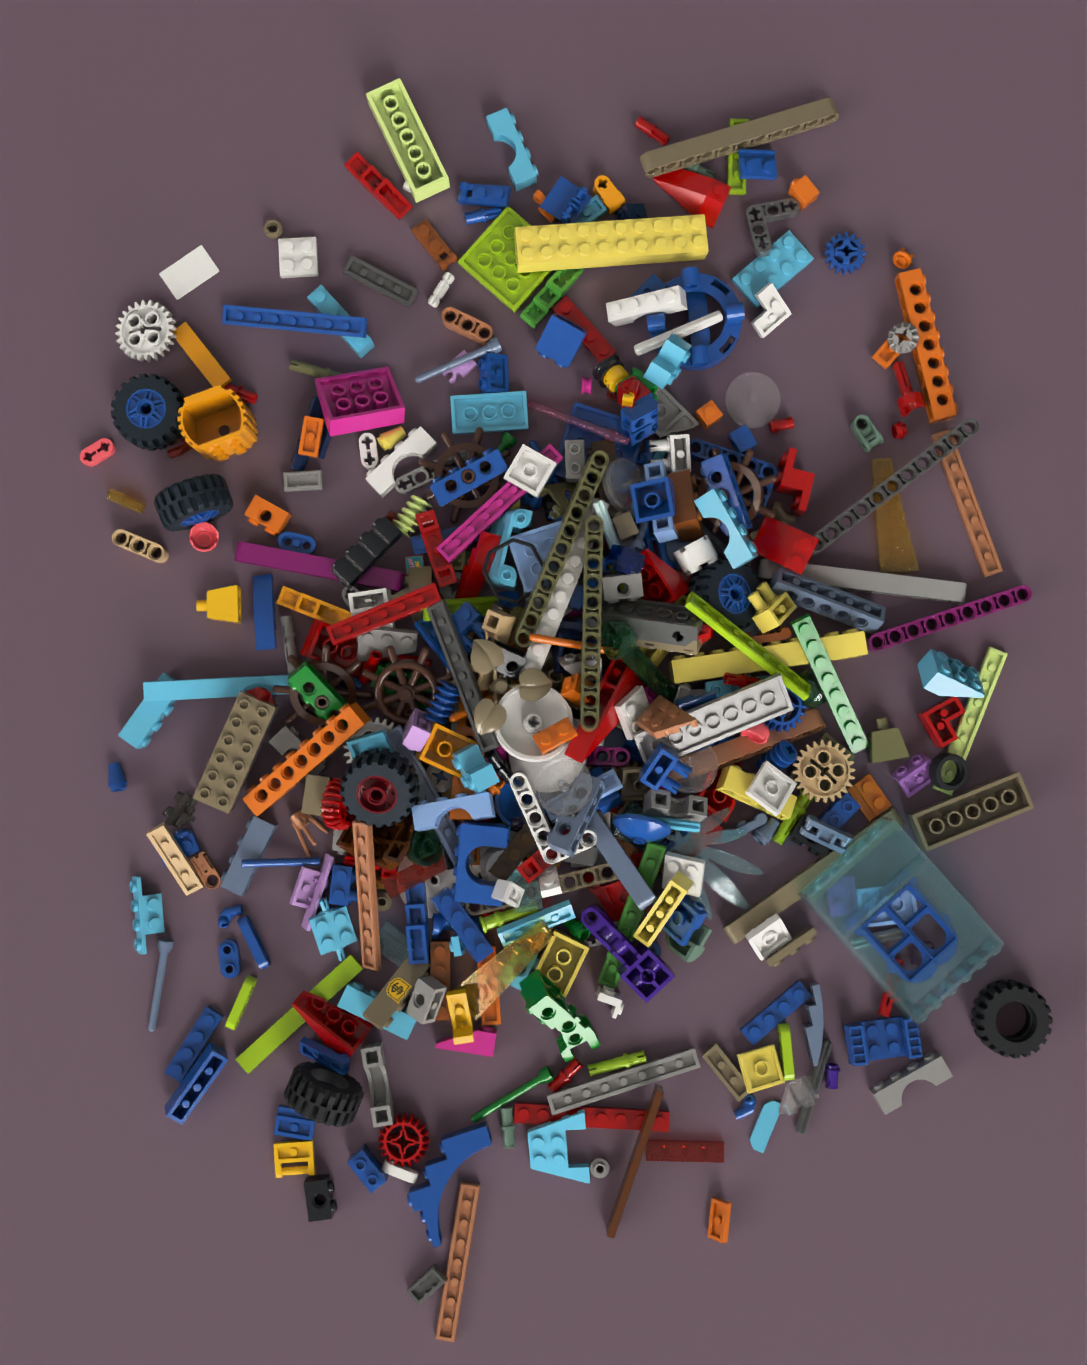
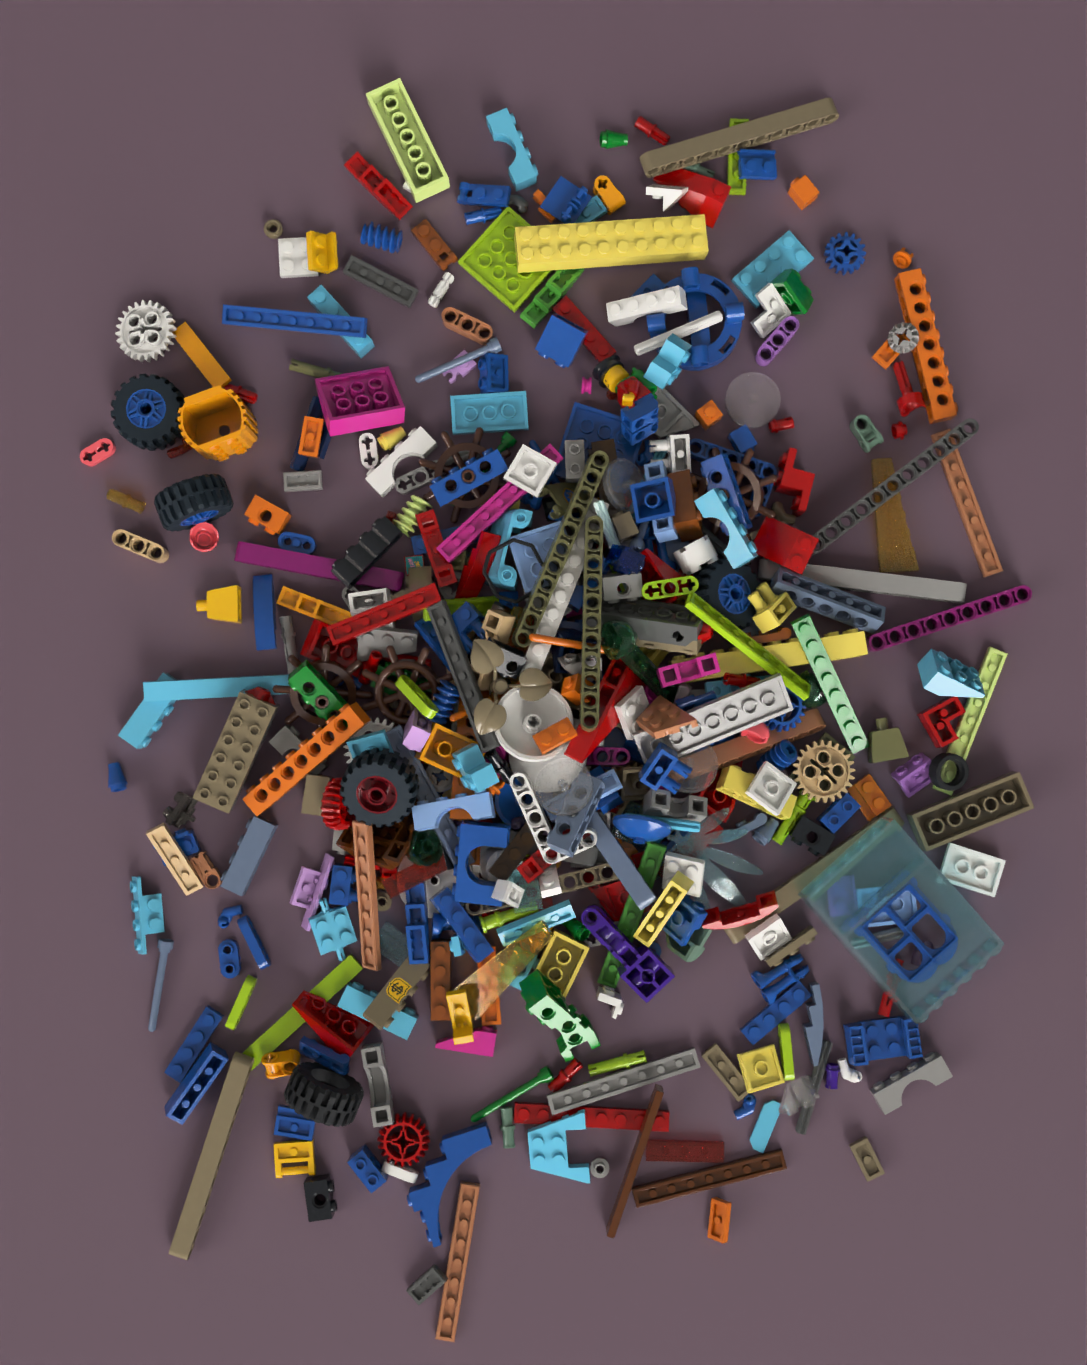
white sticker [159,245,219,300] -> none
blue bar [241,857,320,867] -> none
nougat plant [290,810,329,858] -> none
light grey brick [406,976,447,1025] -> none
clear pink bar [527,400,630,445] -> none
dark blue bracket [616,203,648,220] -> none
flat silver beam [745,198,800,257] -> none
sand blue plate [799,814,854,854] -> none
black tyre [971,979,1053,1059] -> none
none -> dark tan beam [169,1052,255,1260]
none -> light orange piece [261,1049,301,1079]
none -> yellow bracket [306,230,338,274]
none -> blue piece [361,221,403,253]
none -> lime beam [395,675,439,719]
none -> dark grey arm [509,195,529,213]
none -> green cone [600,129,628,149]
none -> reddish brown tile [632,1148,787,1208]
none -> lime beam [641,576,699,600]
none -> white slope [646,184,688,212]
none -> dark pink arch [656,653,721,689]
none -> red slope [702,891,779,929]
none -> blue piece [750,954,810,1005]
none -> medium lavender beam [755,316,799,366]
none -> green slope [770,269,814,315]
none -> white arm [837,1058,862,1083]
none -> dark tan plate [849,1136,885,1182]
none -> white plate [937,843,1006,897]

